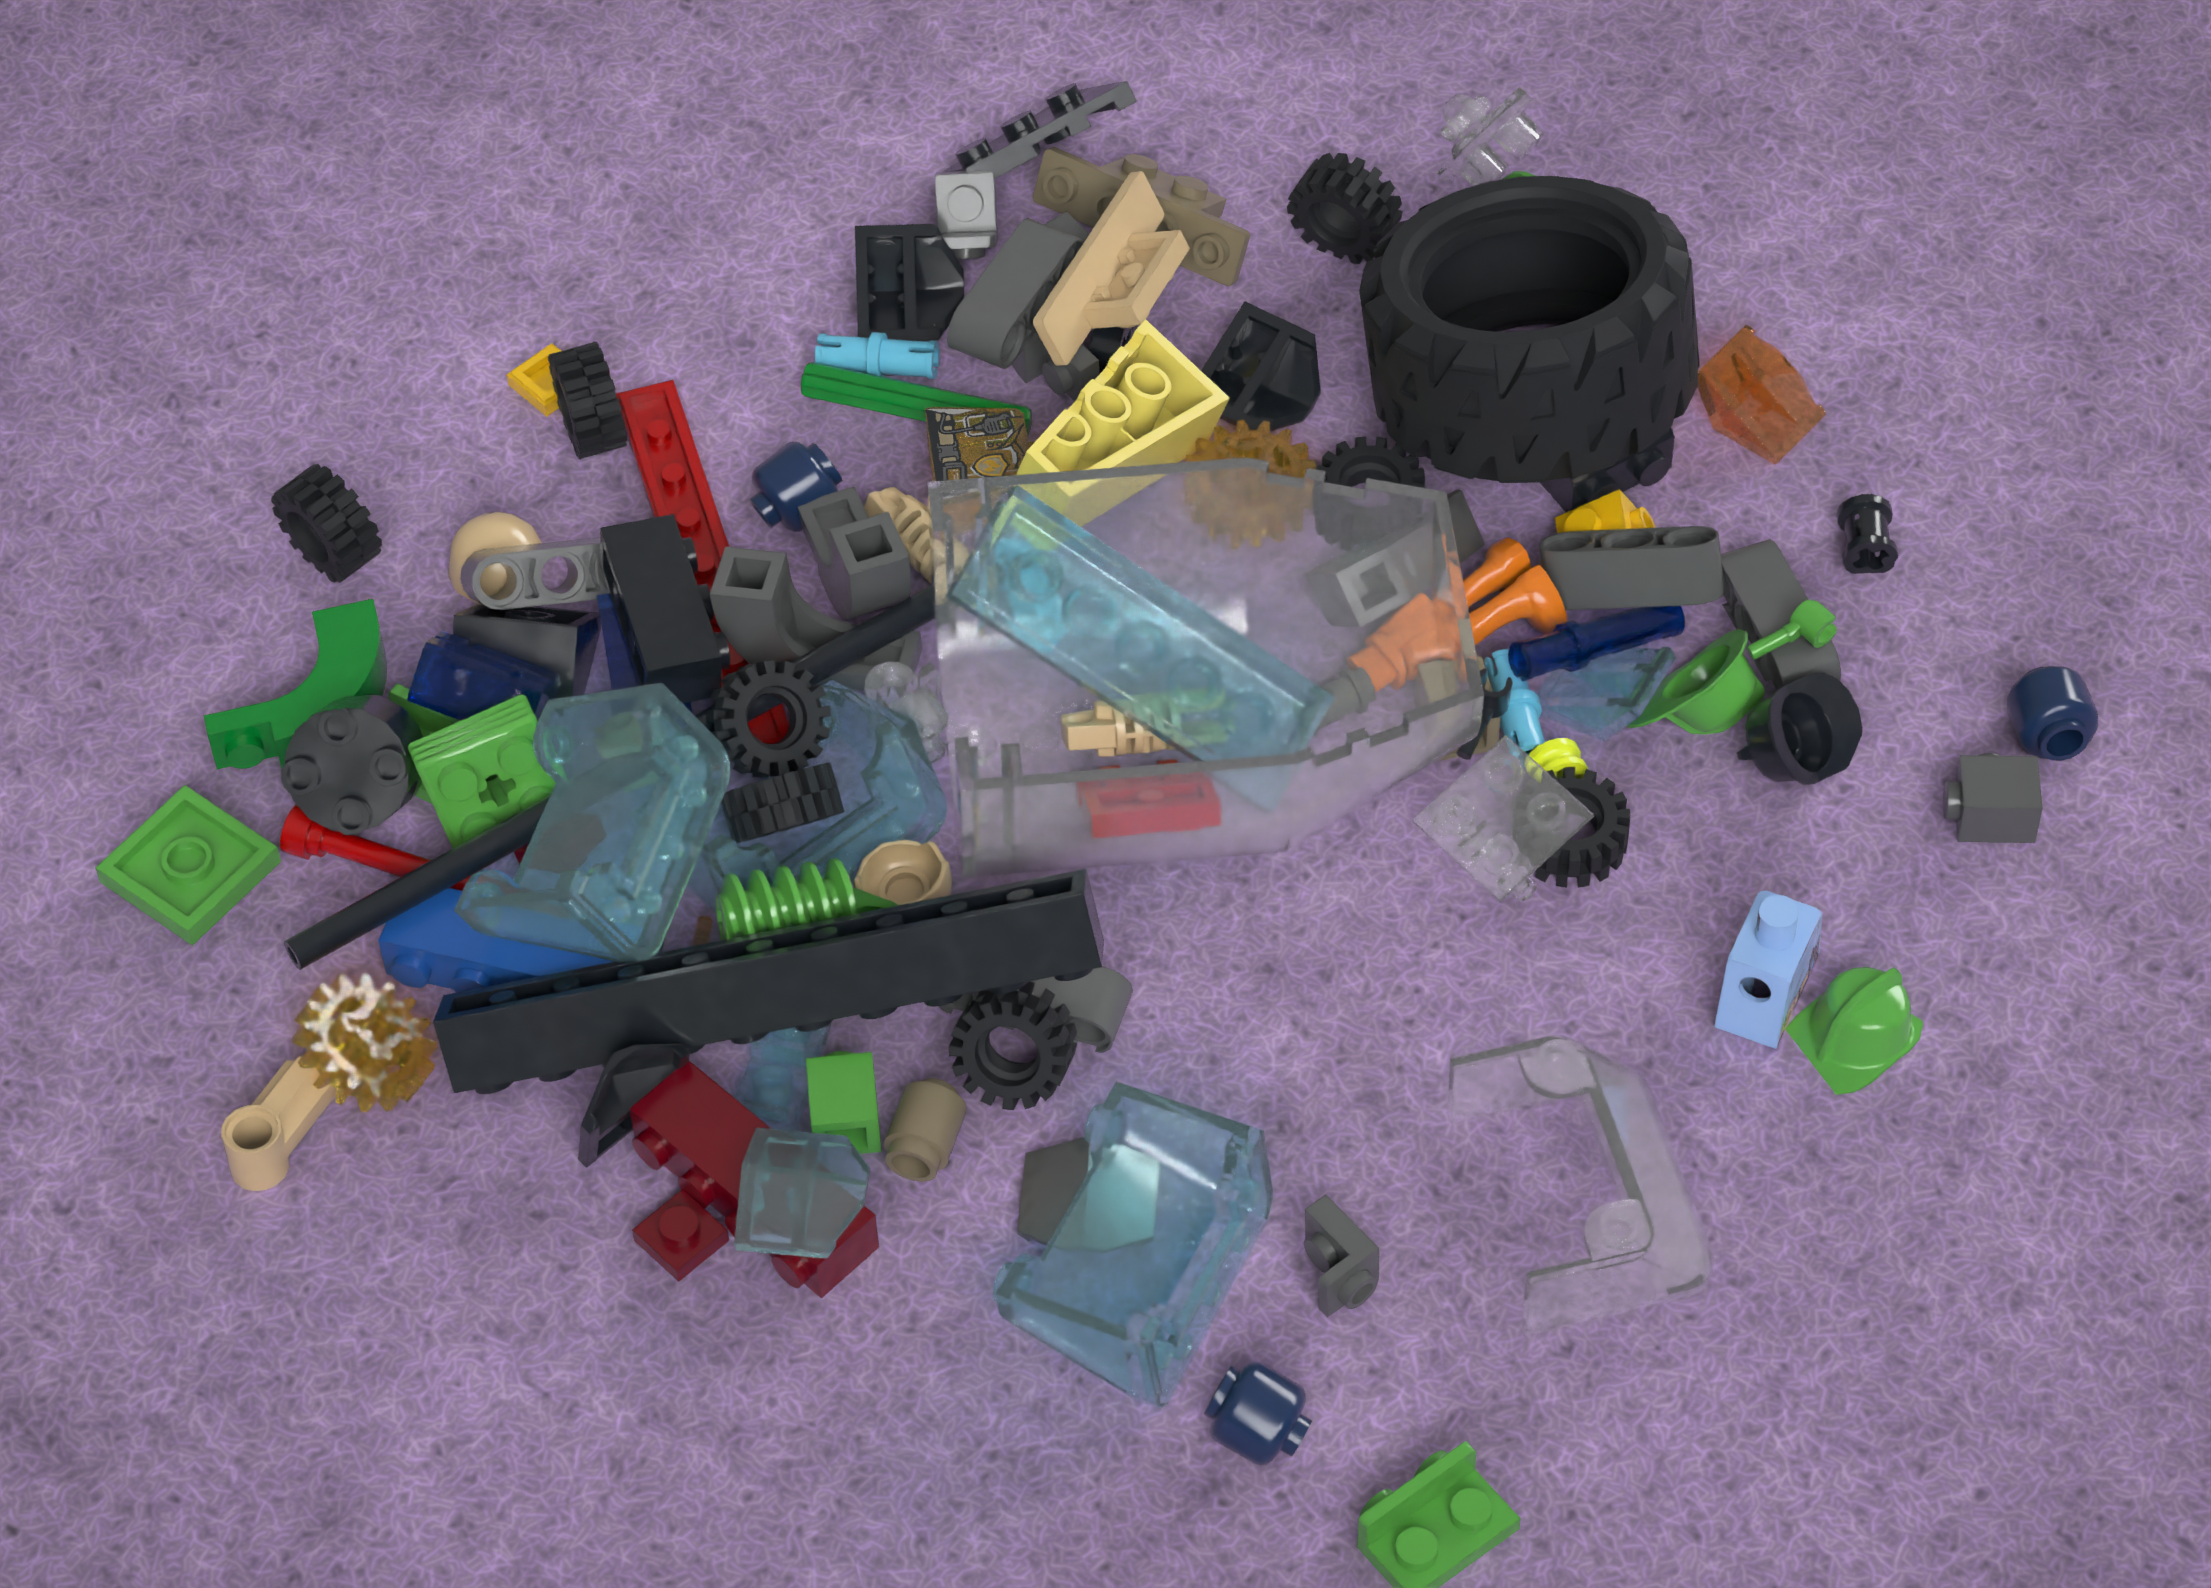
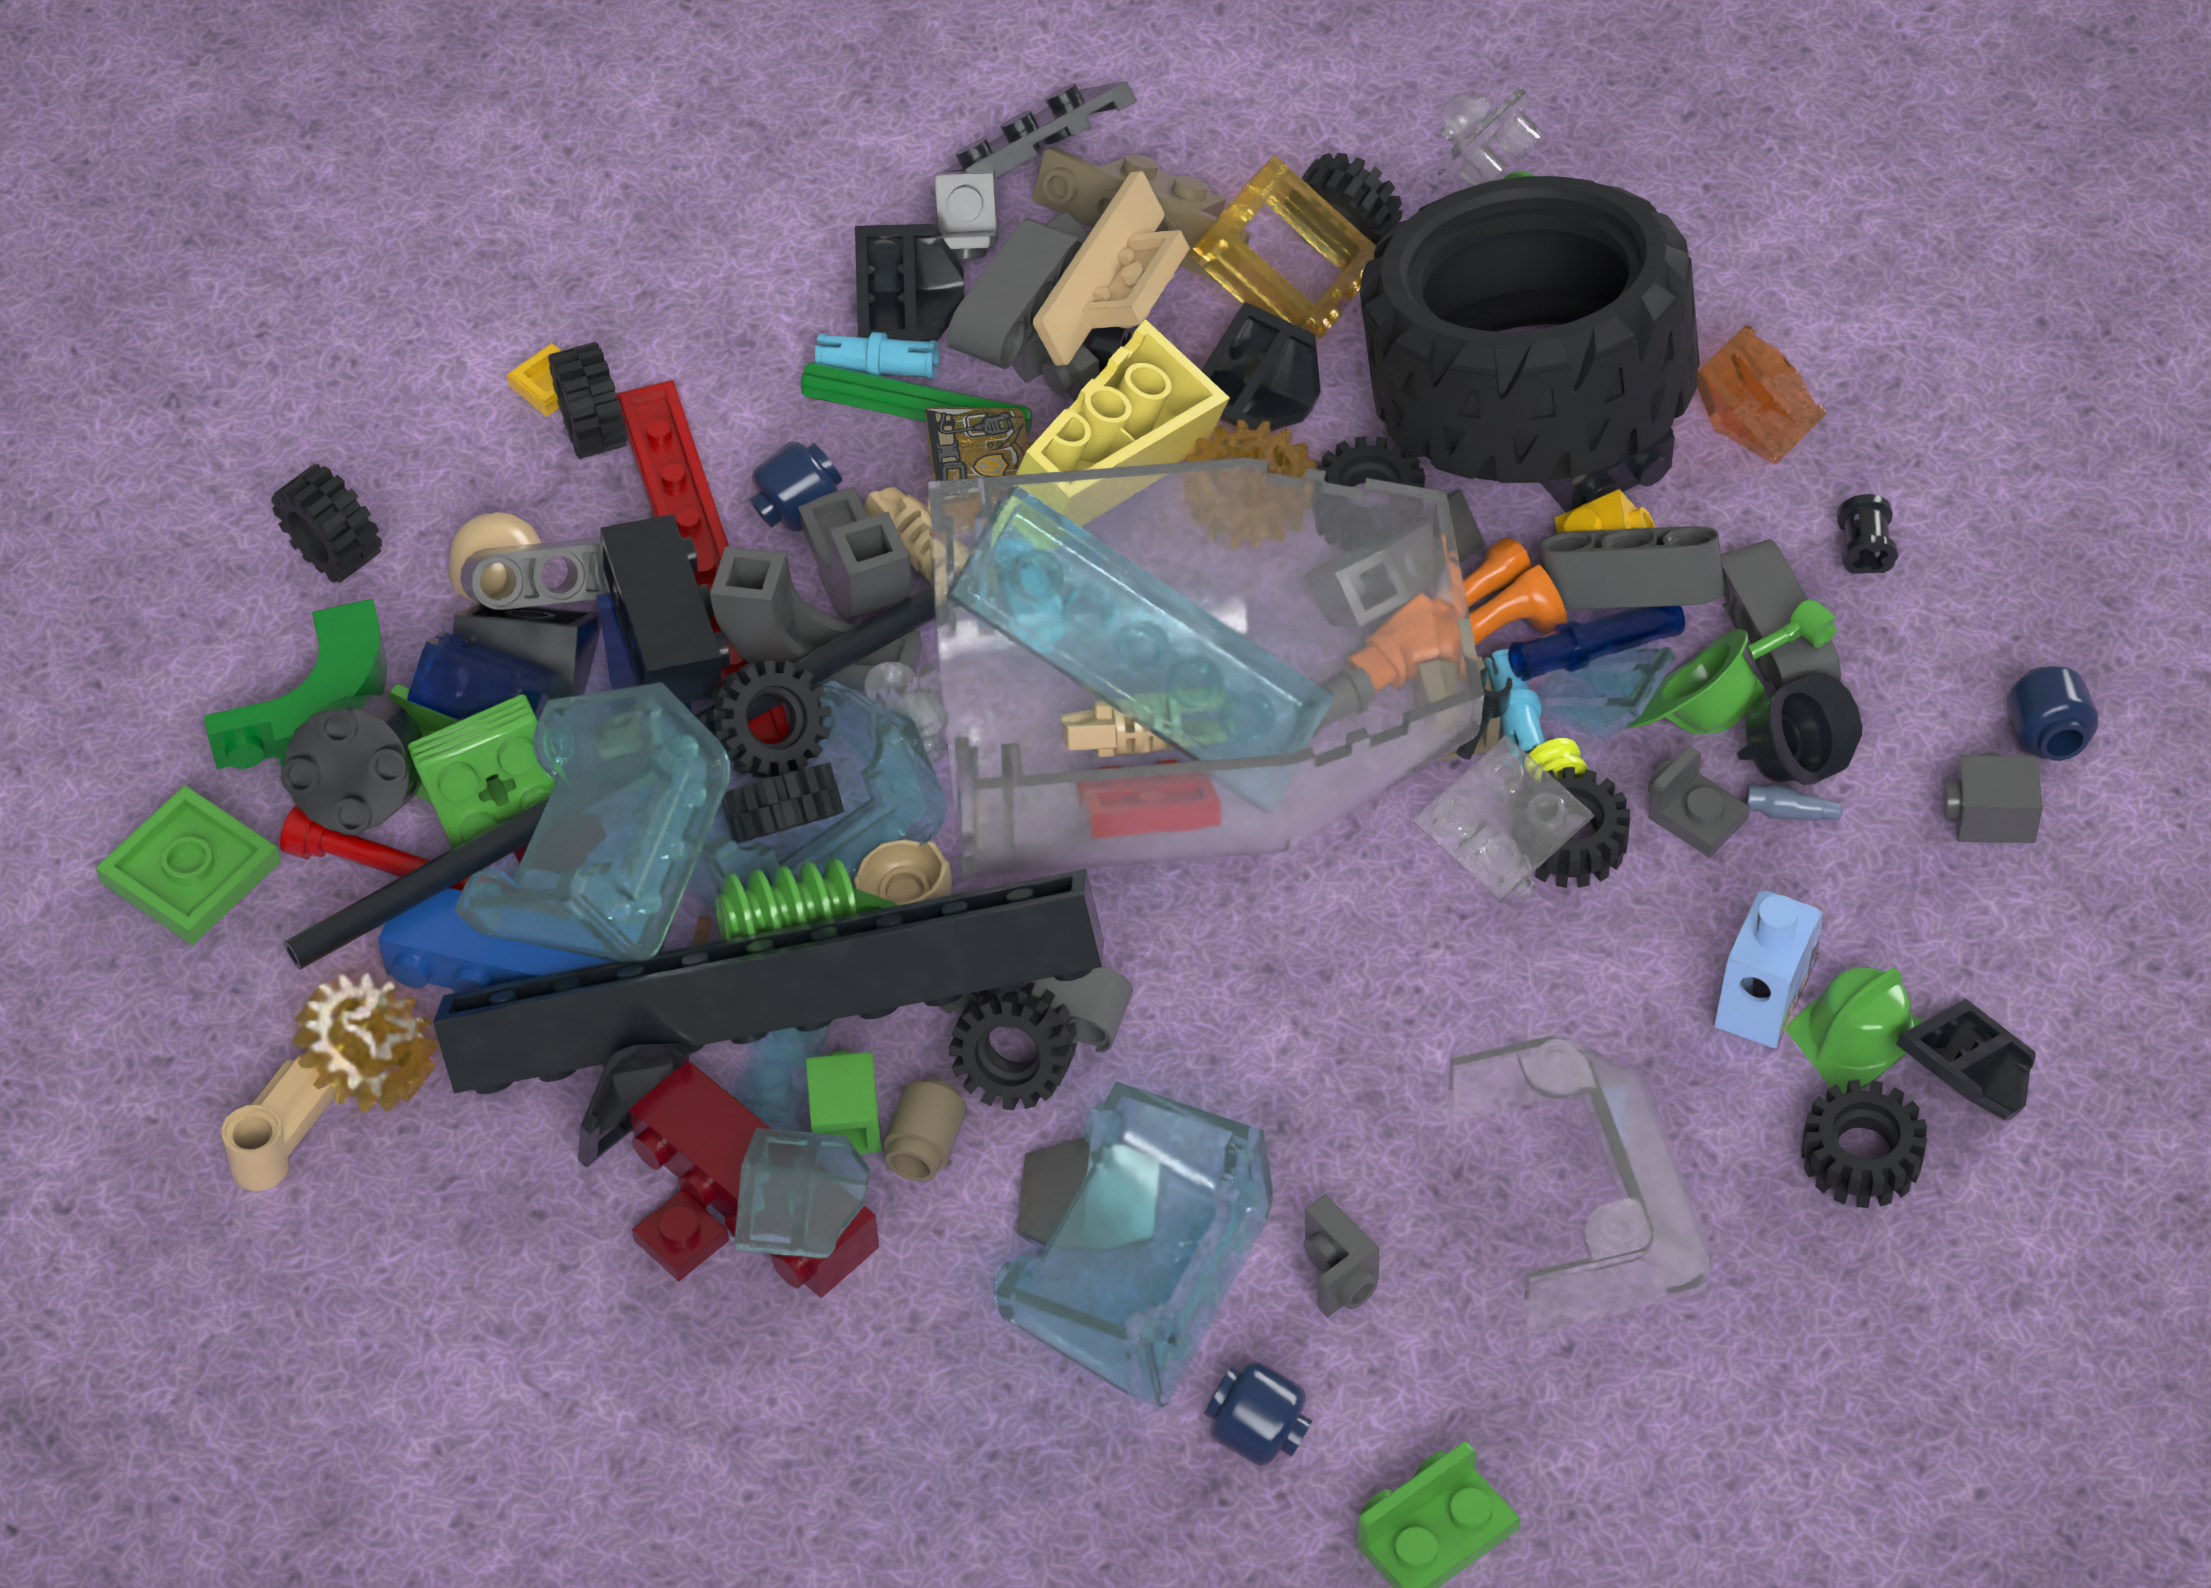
none -> clear yellow window [1188,154,1376,339]
none -> dark grey bracket [1648,746,1750,858]
none -> sand blue piece [1745,783,1843,821]
none -> black tyre [1801,1079,1928,1208]
none -> black slope [1896,999,2036,1120]

